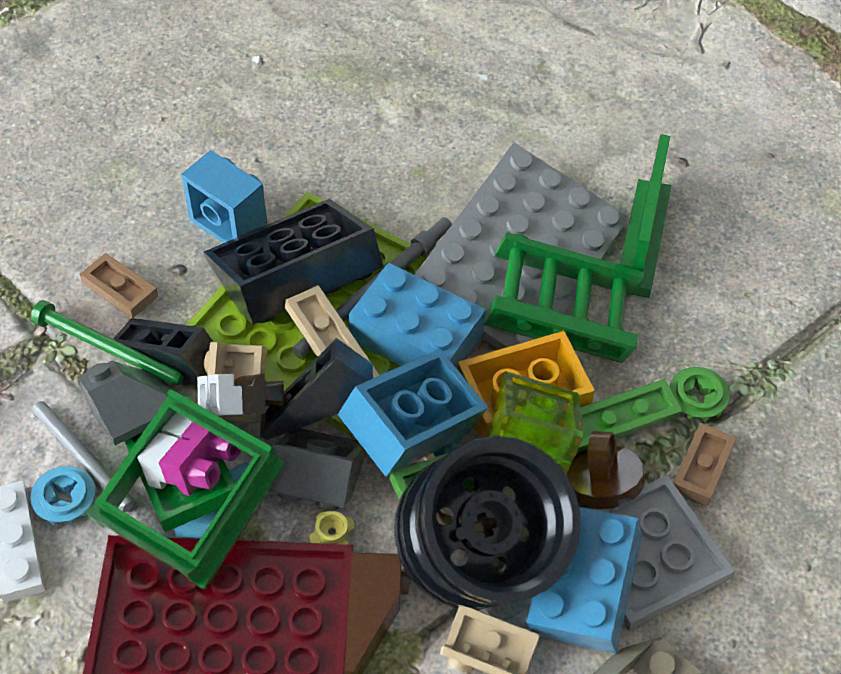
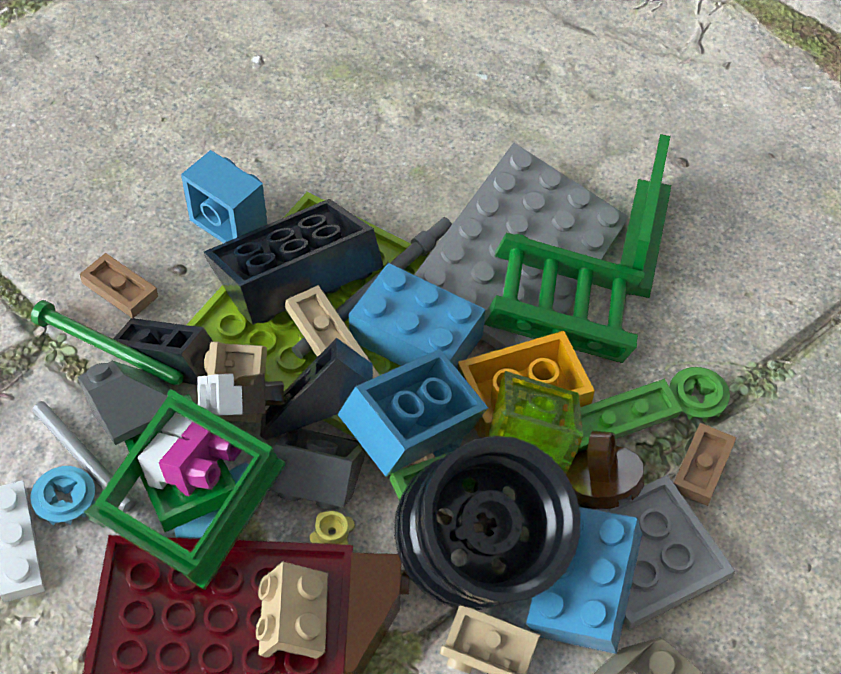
none -> tan bracket [256,562,328,658]

